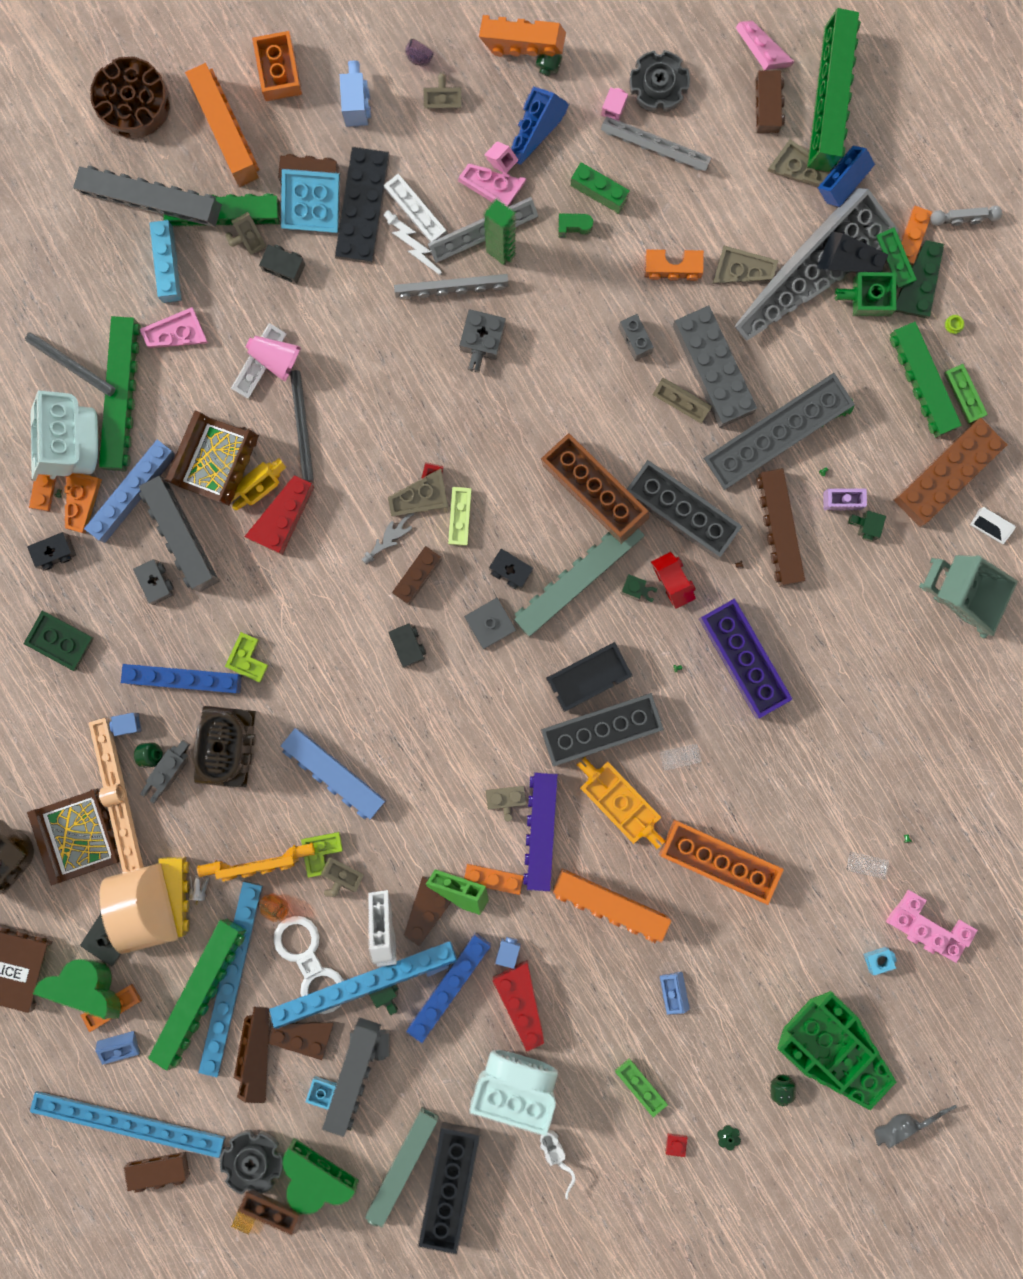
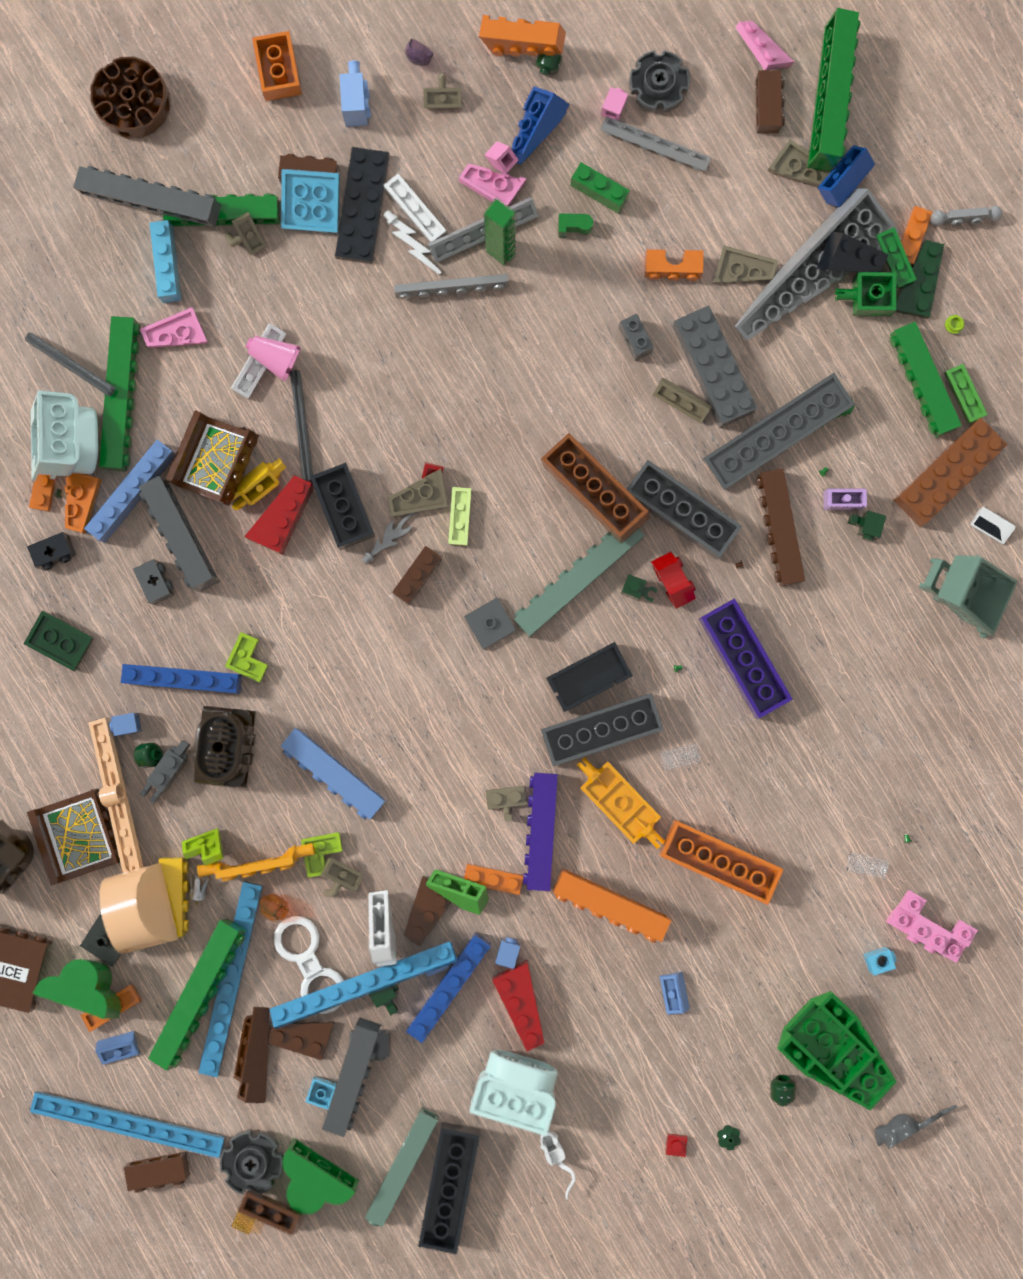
orange brick [185,63,260,187] -> none
pearl dark grey brick [259,244,306,285] -> none
pearl dark grey brick [388,623,427,668] -> none
dark grey brick [459,309,506,373] -> none
black brick [489,549,534,590] -> none
bright green plate [615,1058,668,1117] -> none
none -> lime plate [182,828,223,866]
none -> black brick [310,463,376,550]

